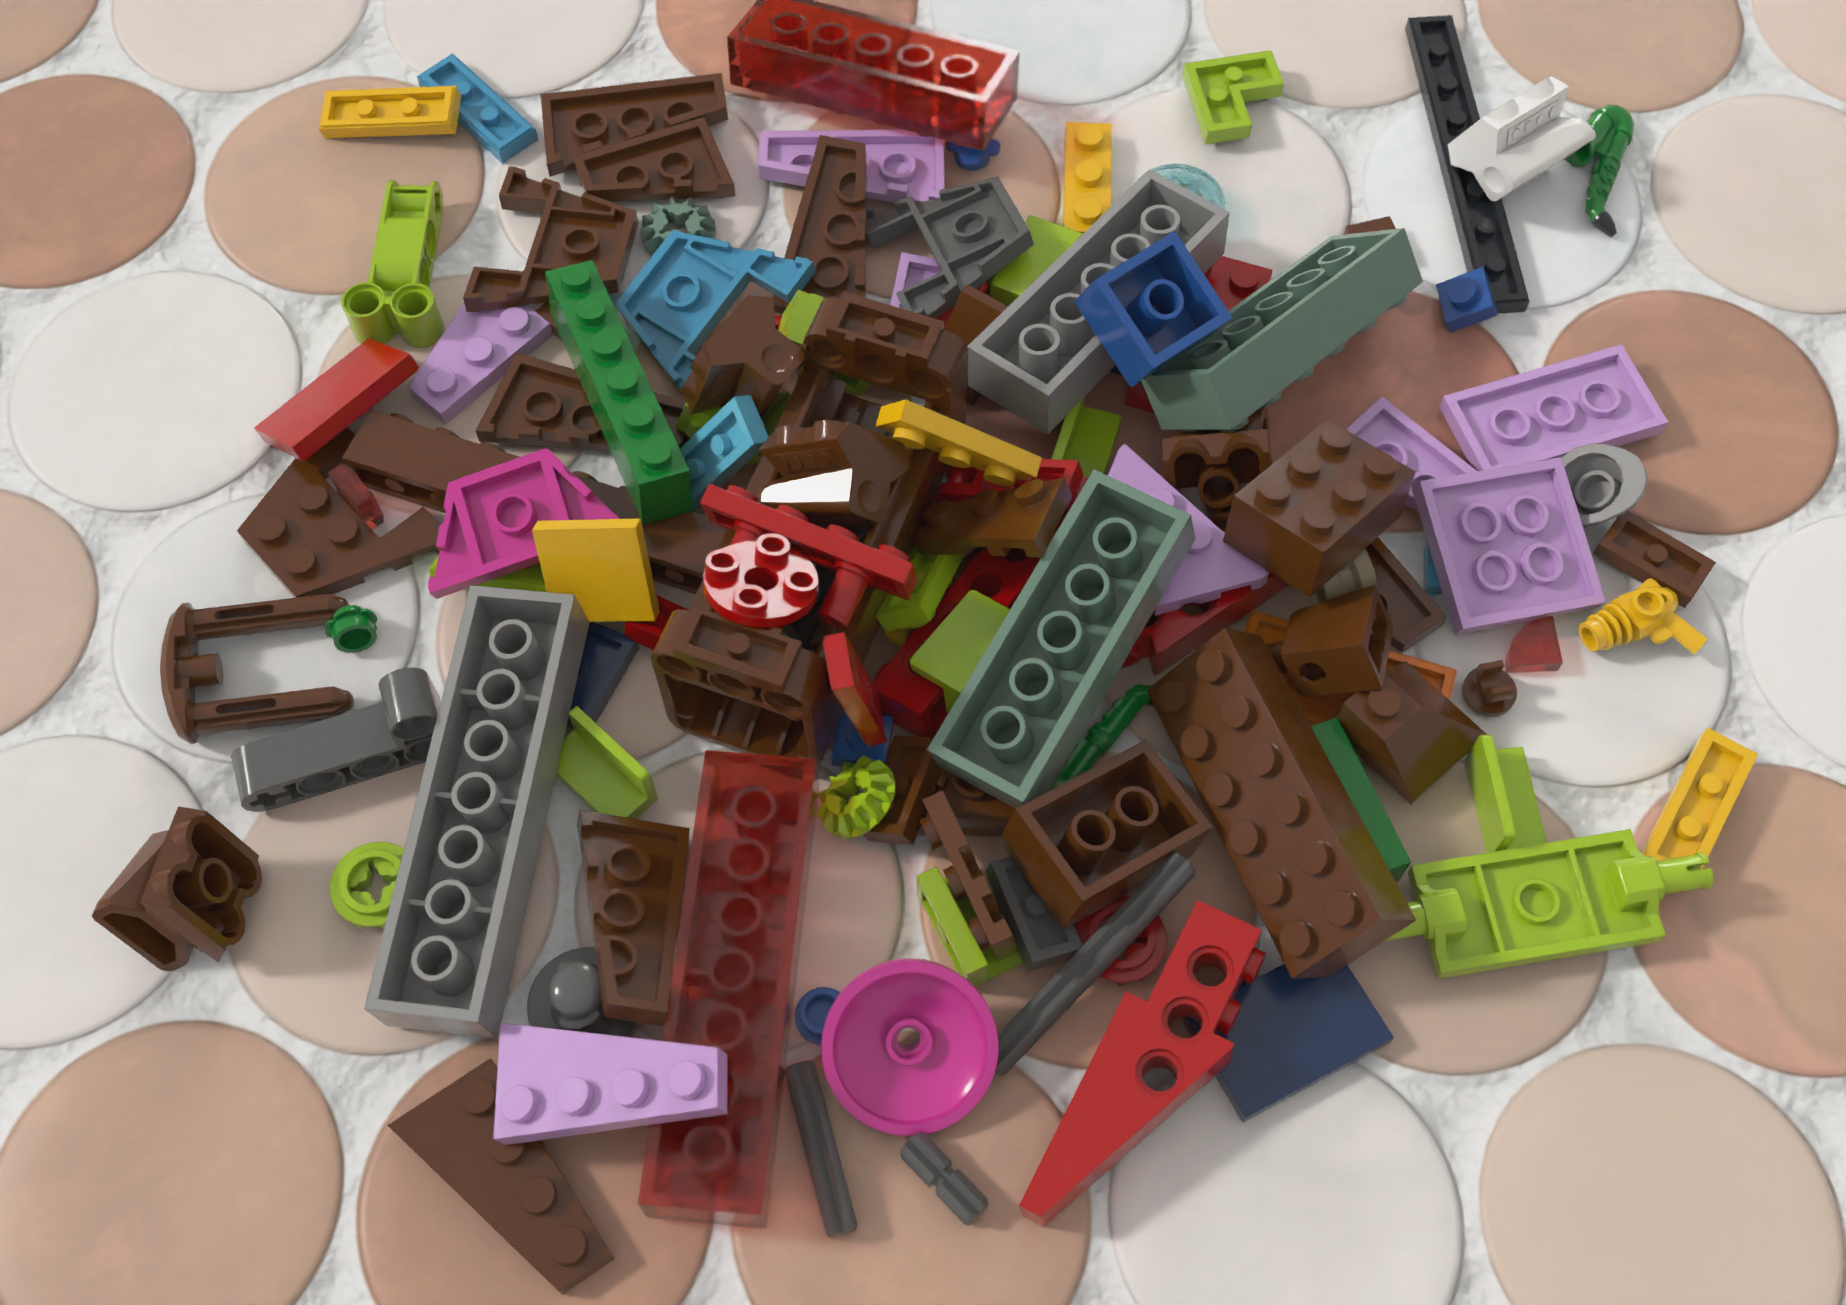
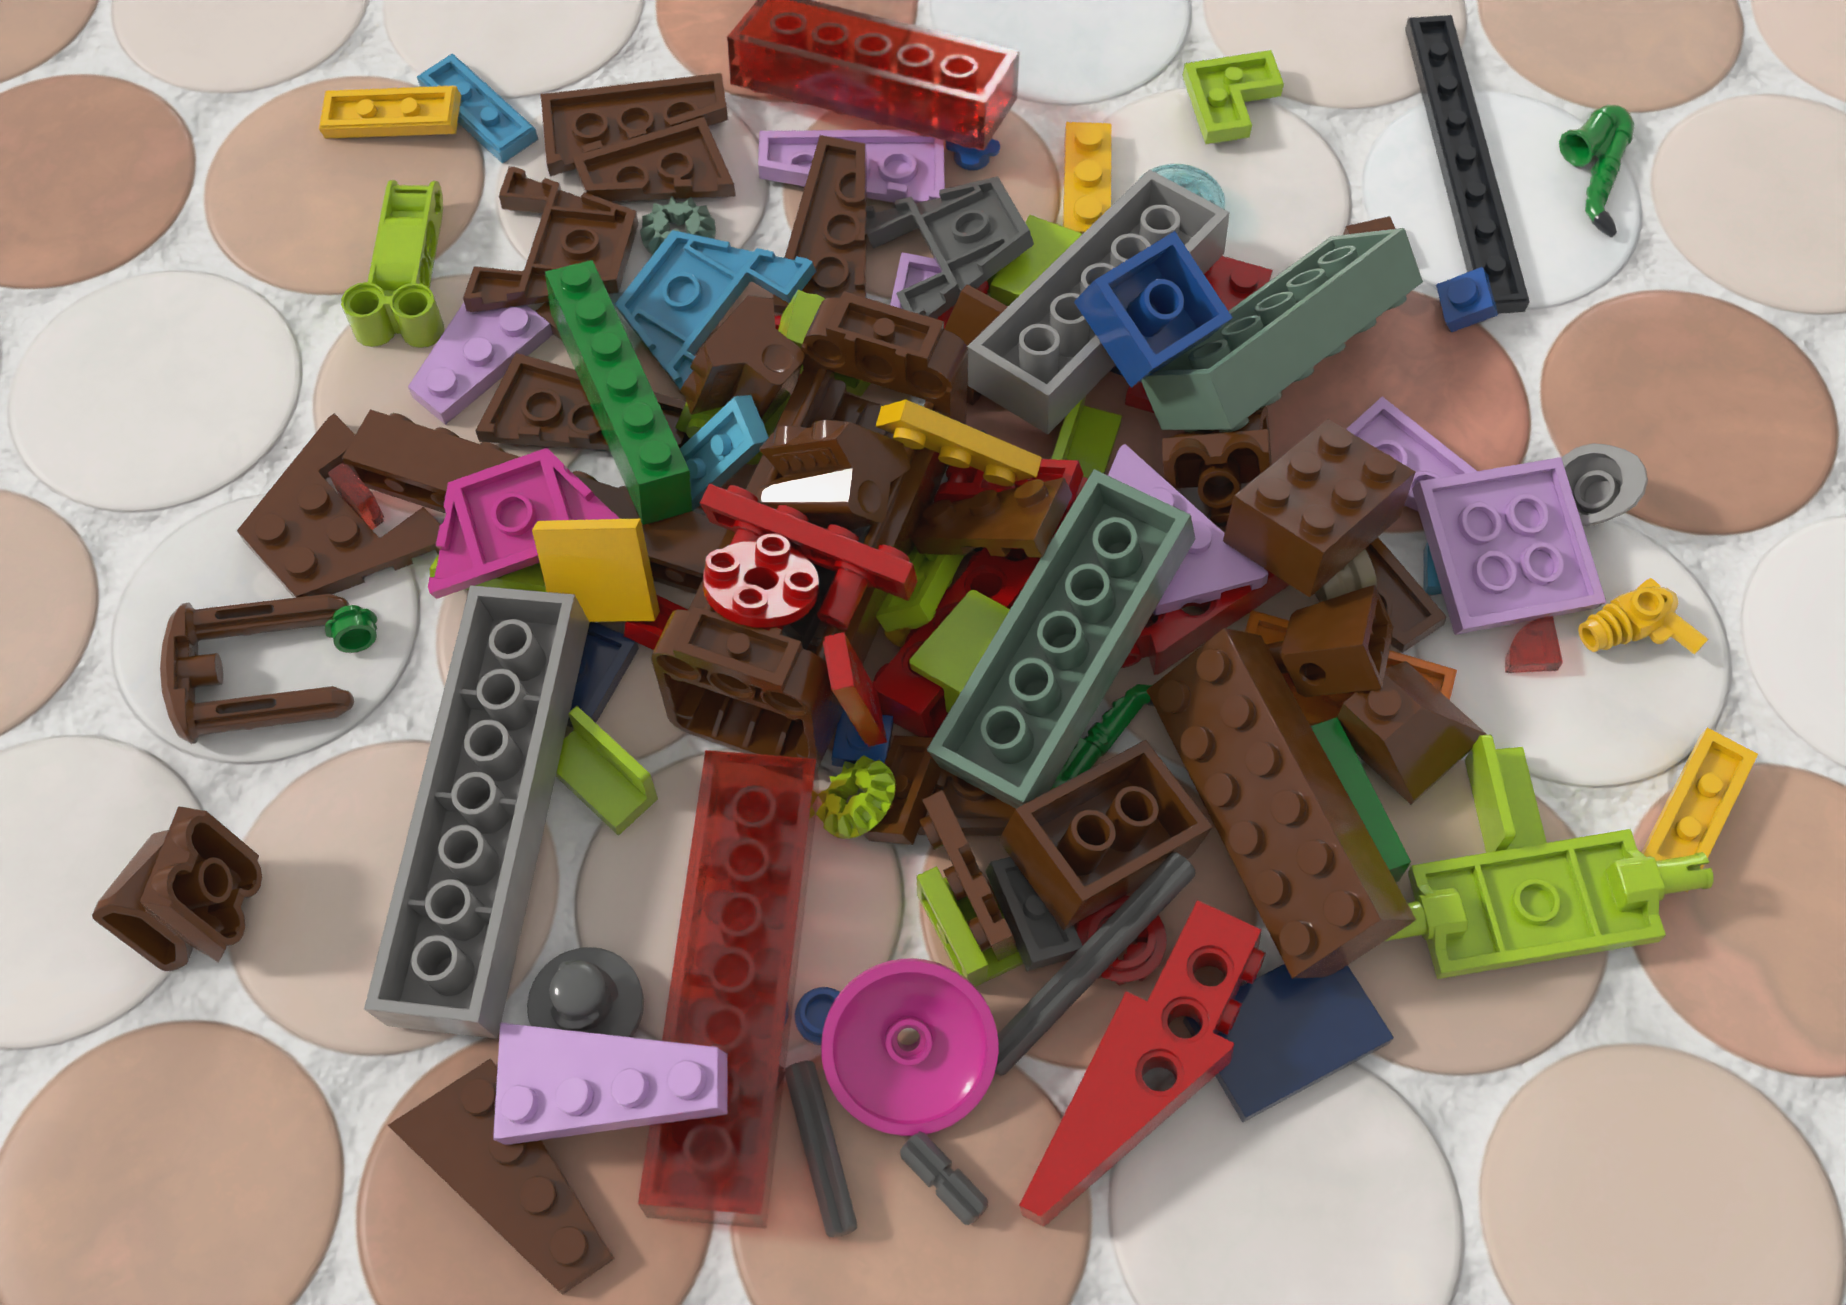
dark grey beam [231,668,441,812] -> none
tile [254,338,419,461] -> none
lime gear [329,842,404,929] -> none
reddish brown wing [577,810,690,1026] -> none
lavender plate [1439,344,1669,471] -> none
white piece [1448,76,1596,201] -> none
reddish brown plate [1462,660,1517,717] -> none
reddish brown plate [1593,511,1716,608] -> none

